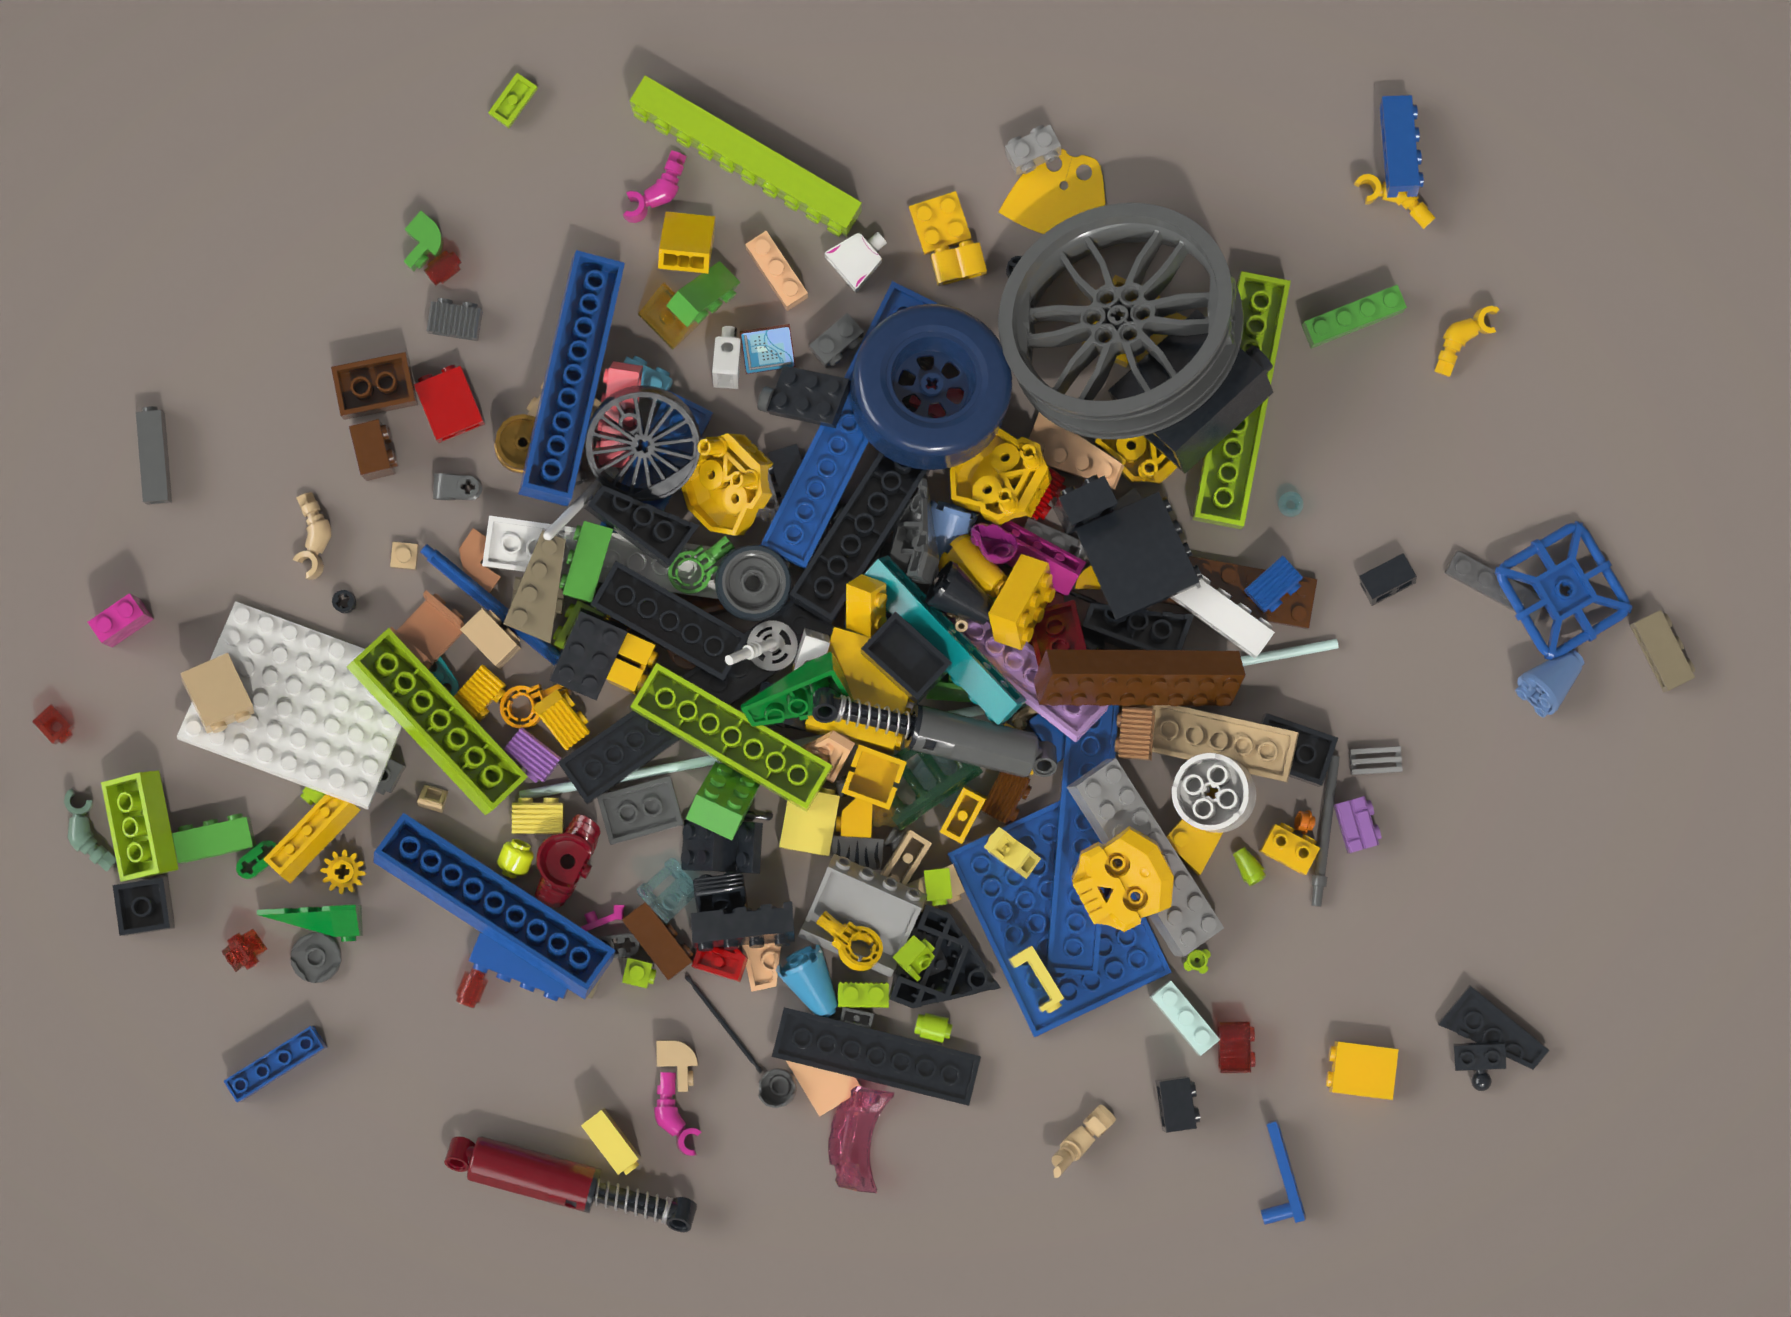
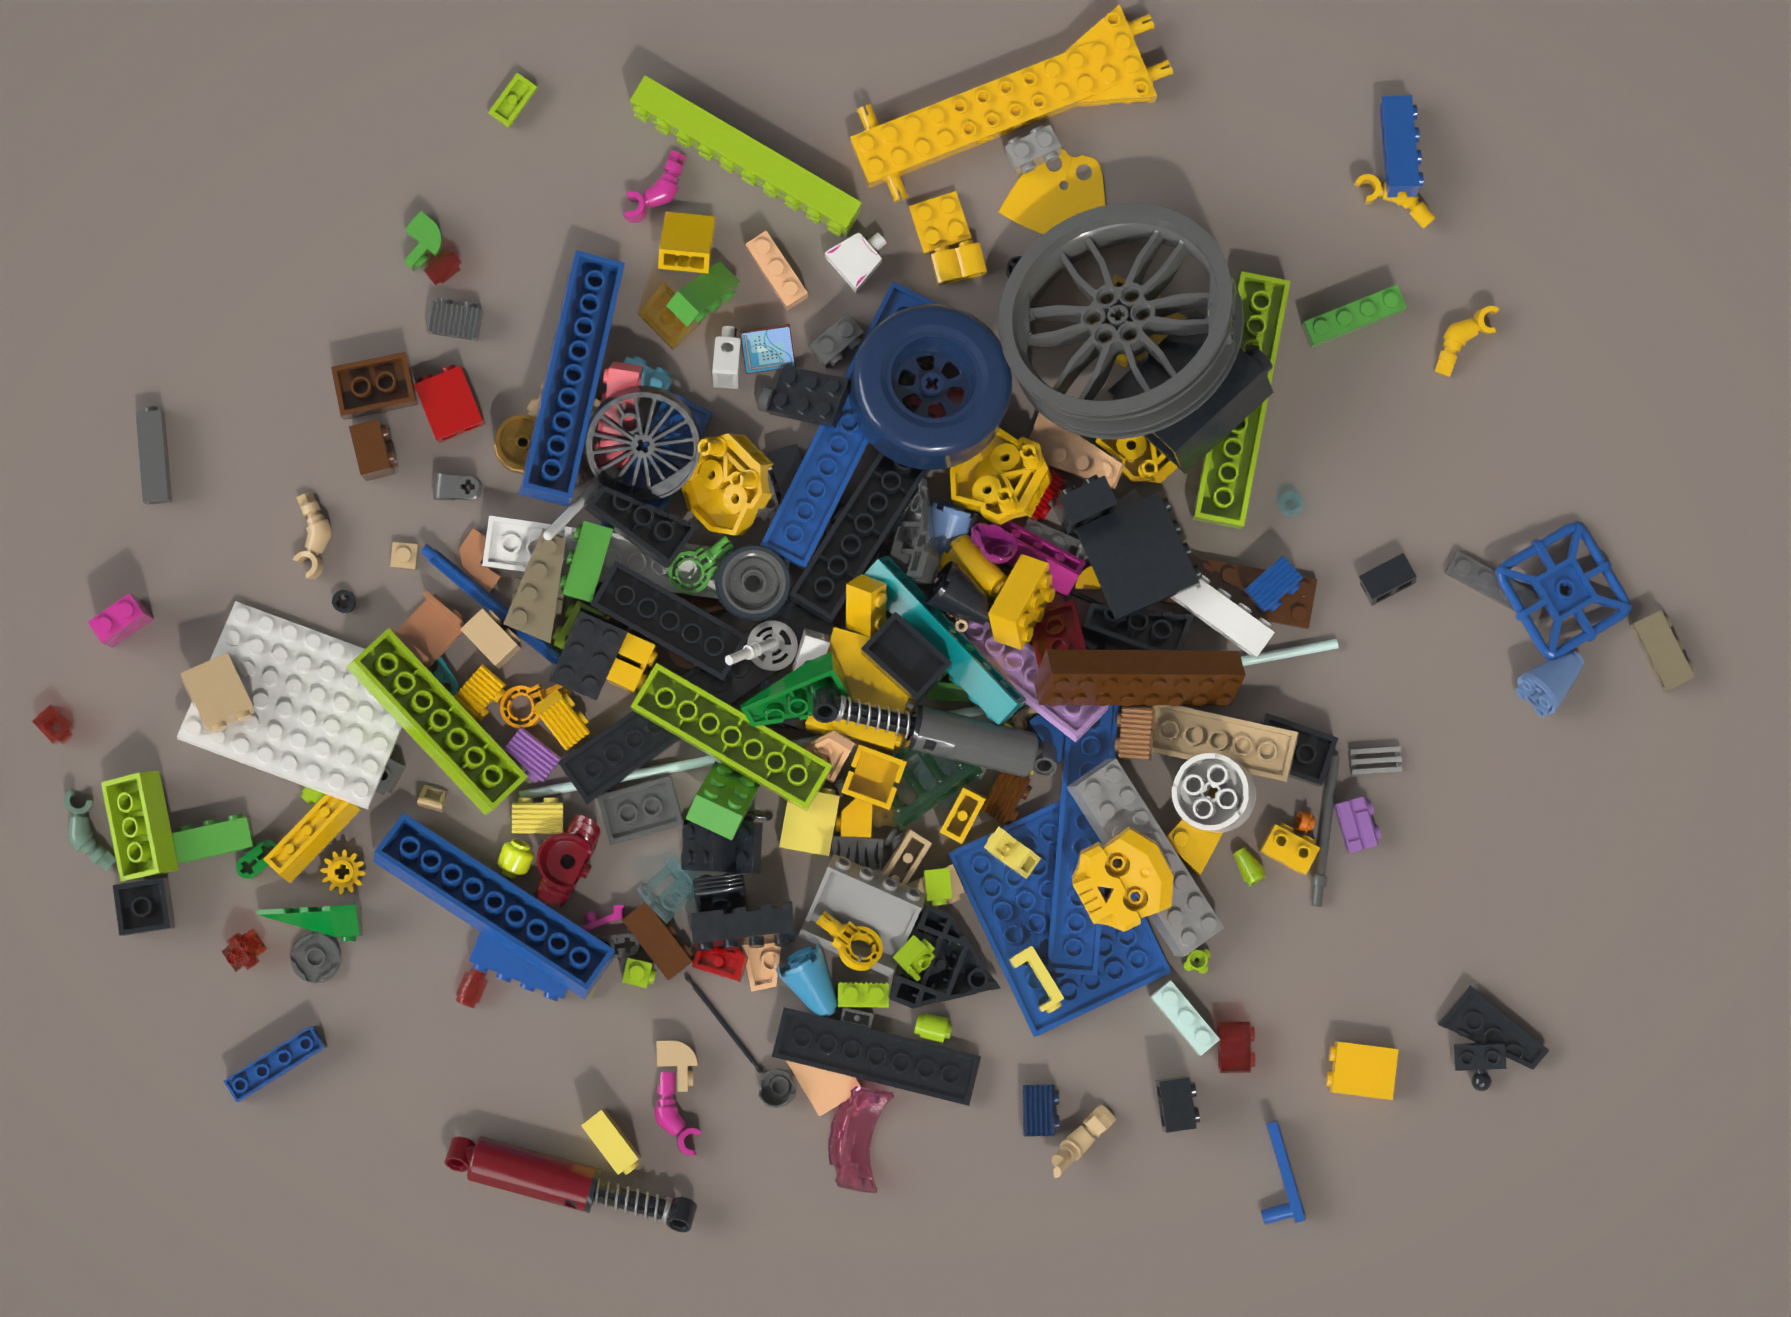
none -> yellow brick [850,5,1173,202]
none -> dark blue brick [1022,1084,1060,1137]

